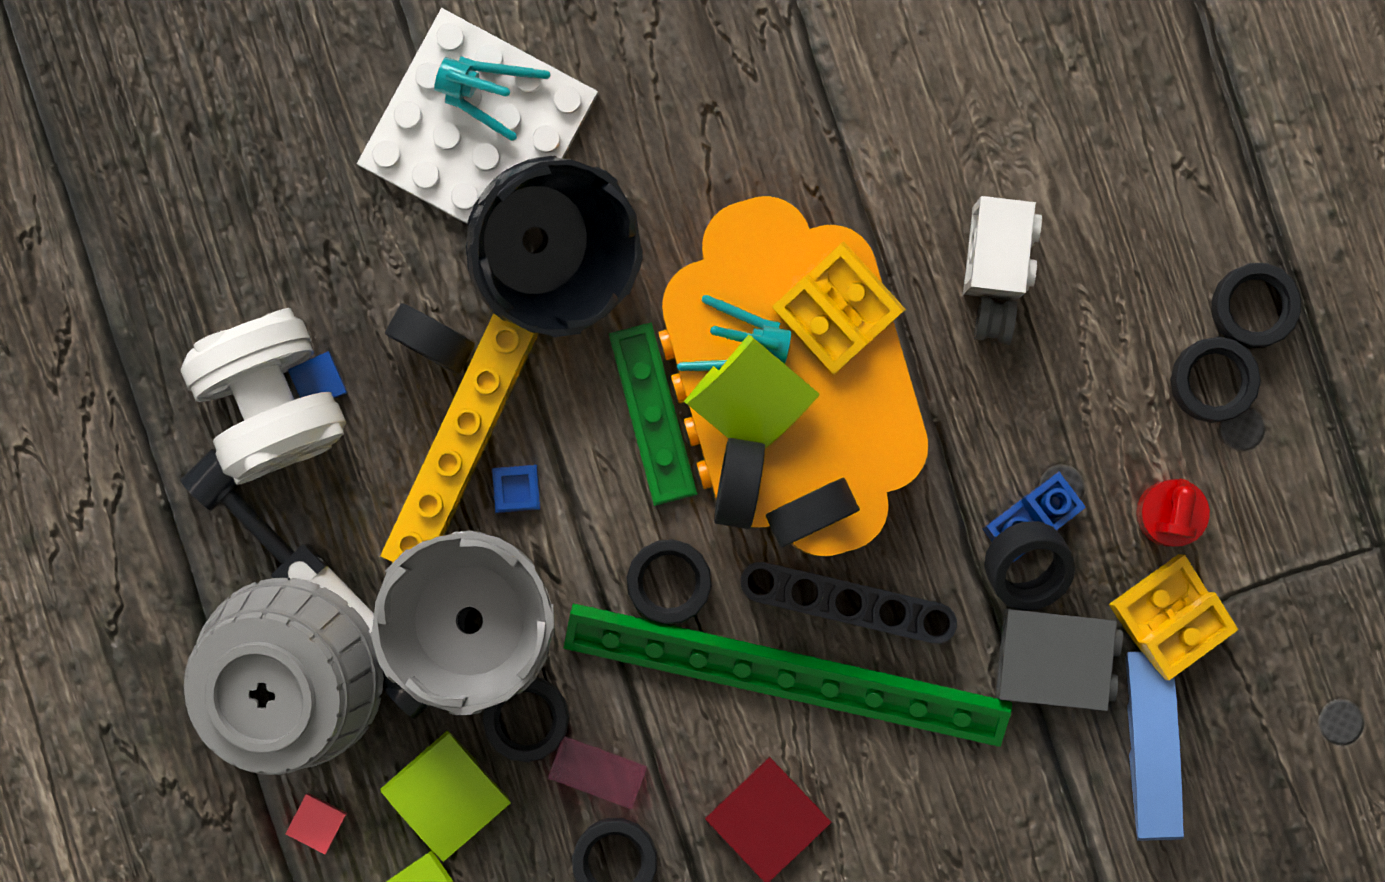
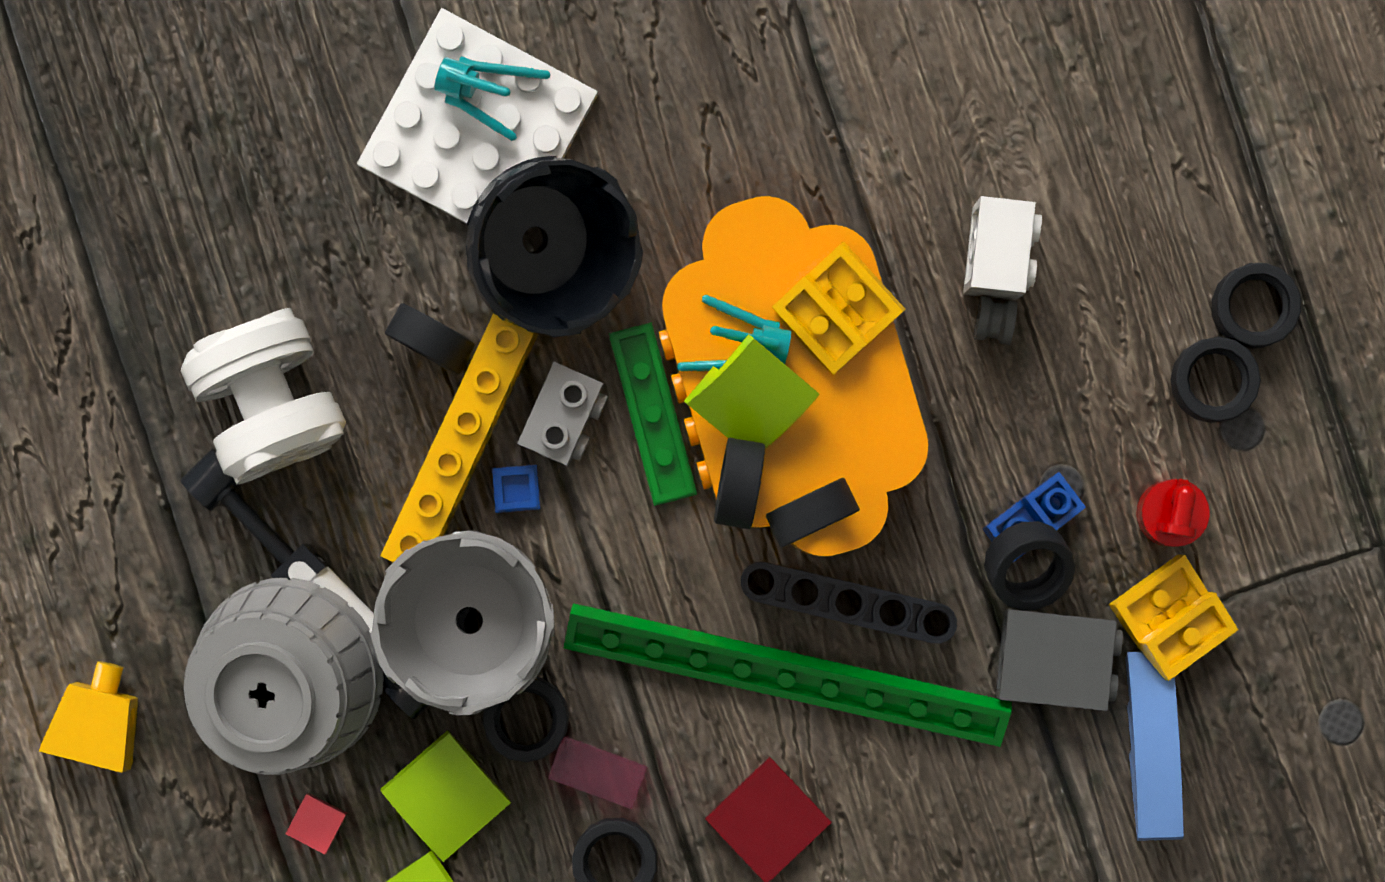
blue tile [288,351,348,399] -> none
black tyre [627,539,712,624] -> none
none -> yellow torso [39,661,138,773]
none -> light grey brick [517,362,608,467]

